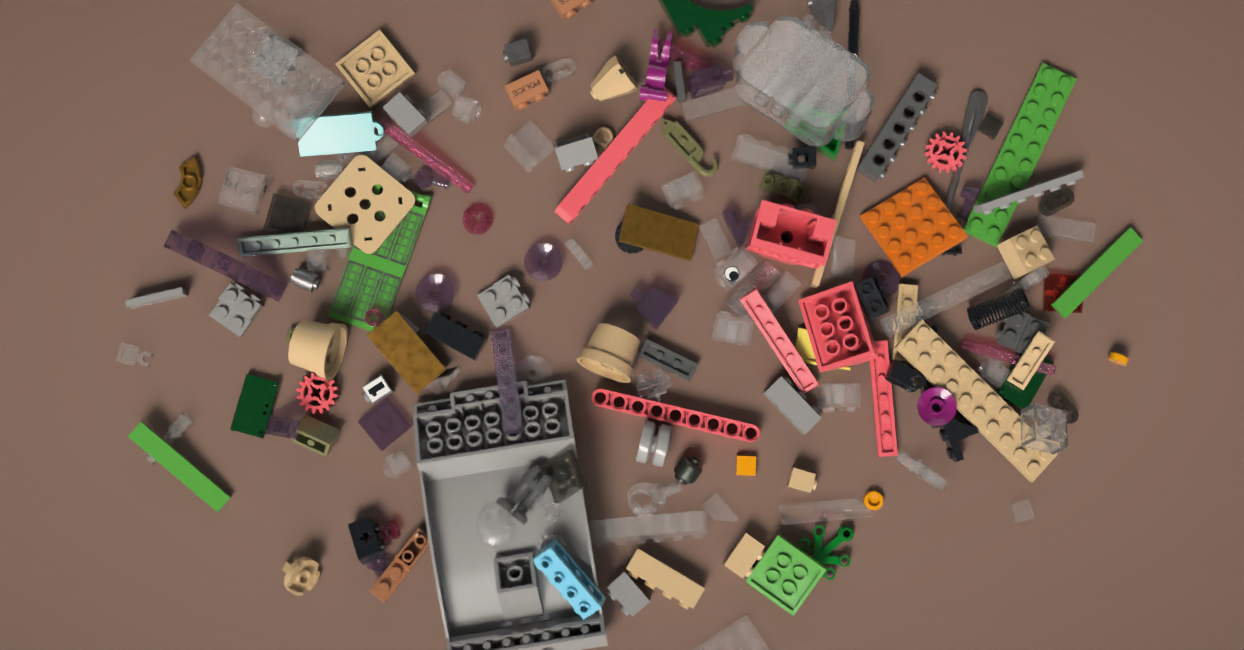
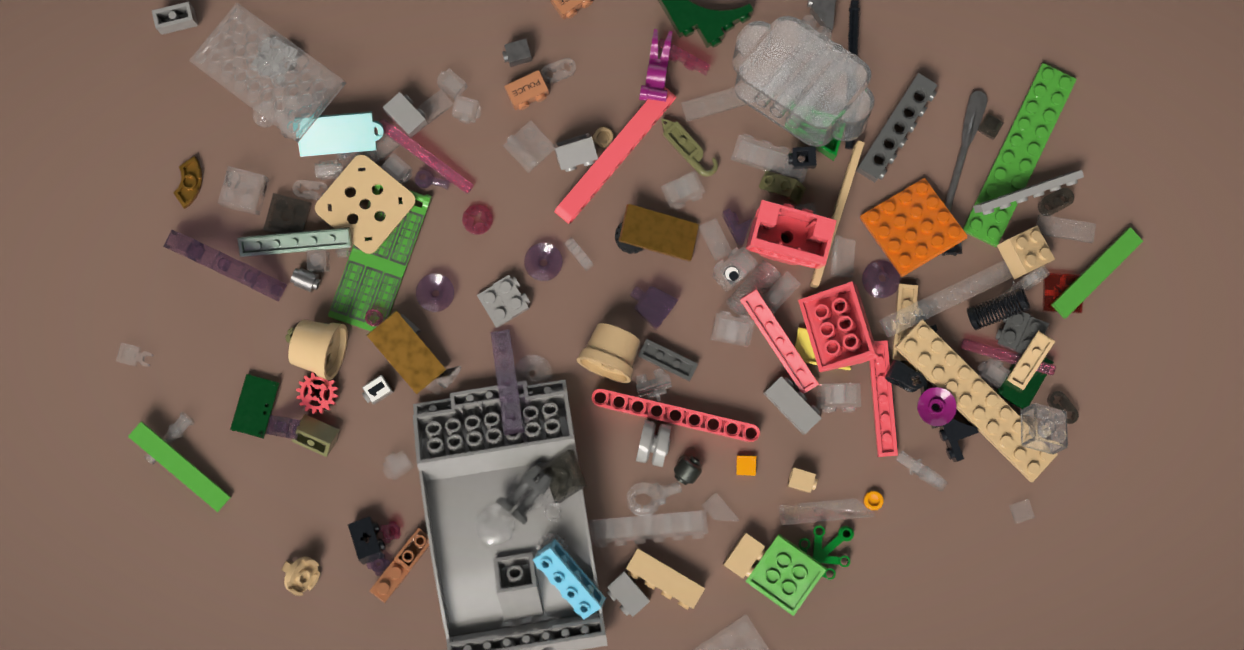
light grey tile [125,287,188,309] -> none
light grey plate [209,283,264,338] -> none
tan plate [335,30,415,109] -> none
clear purple tile [357,397,412,451] -> none
black brick [424,312,487,361] -> none
tan cone [590,55,638,102] -> none
dark grey tile [673,61,686,103] -> none
clear purple torso [686,66,733,100] -> none
black brick [855,276,891,320] -> none
coral gear [925,132,967,174] -> none
clear purple bar [957,185,981,221] -> none
light orange tile [1108,352,1129,366] -> none
none -> light grey brick [152,2,198,35]

